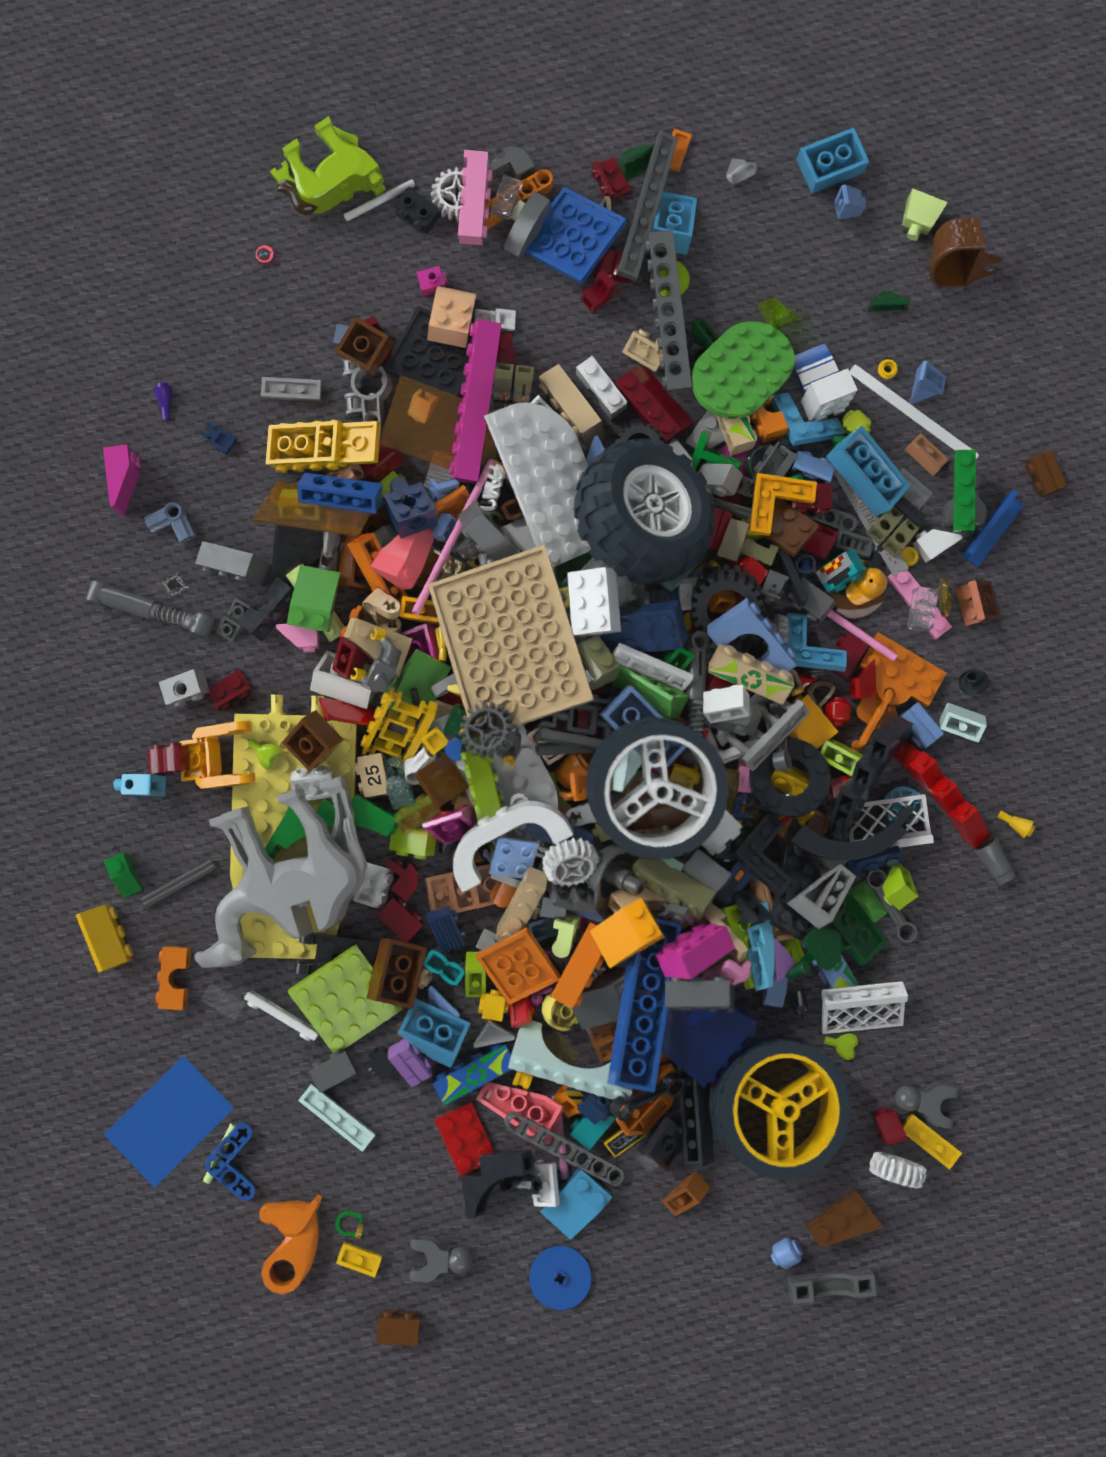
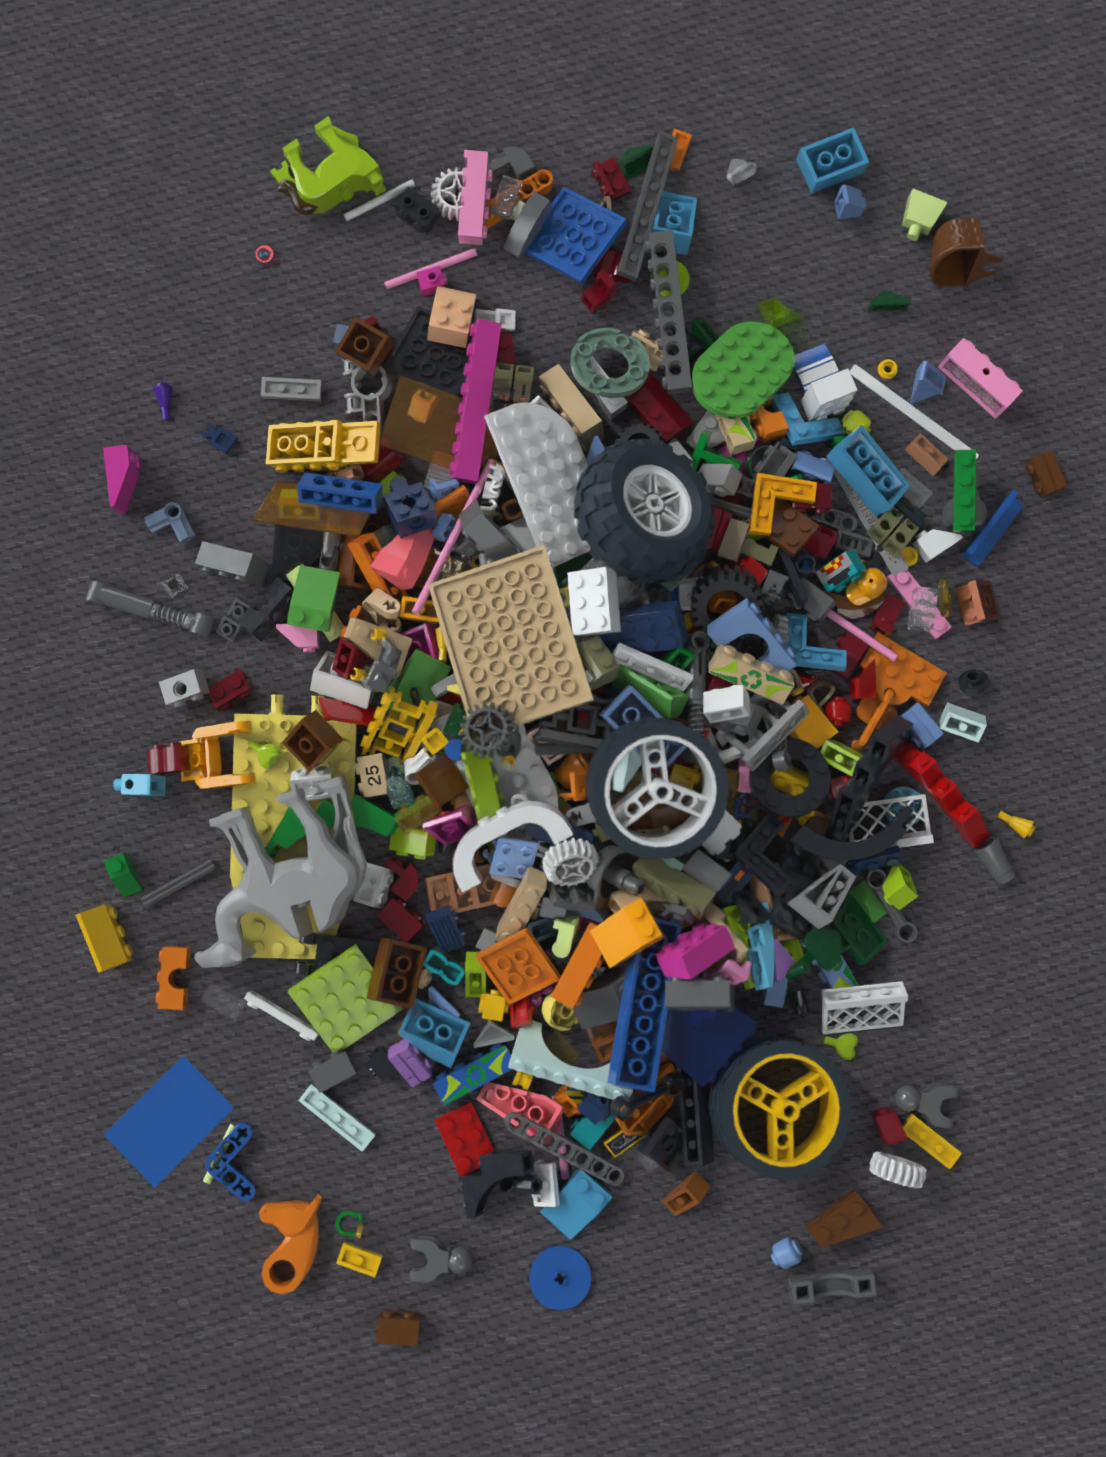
none -> bright pink piece [384,248,477,290]
none -> sand green plate [570,328,650,398]
none -> dark red bracket [868,594,904,637]
none -> bright pink brick [938,338,1023,419]

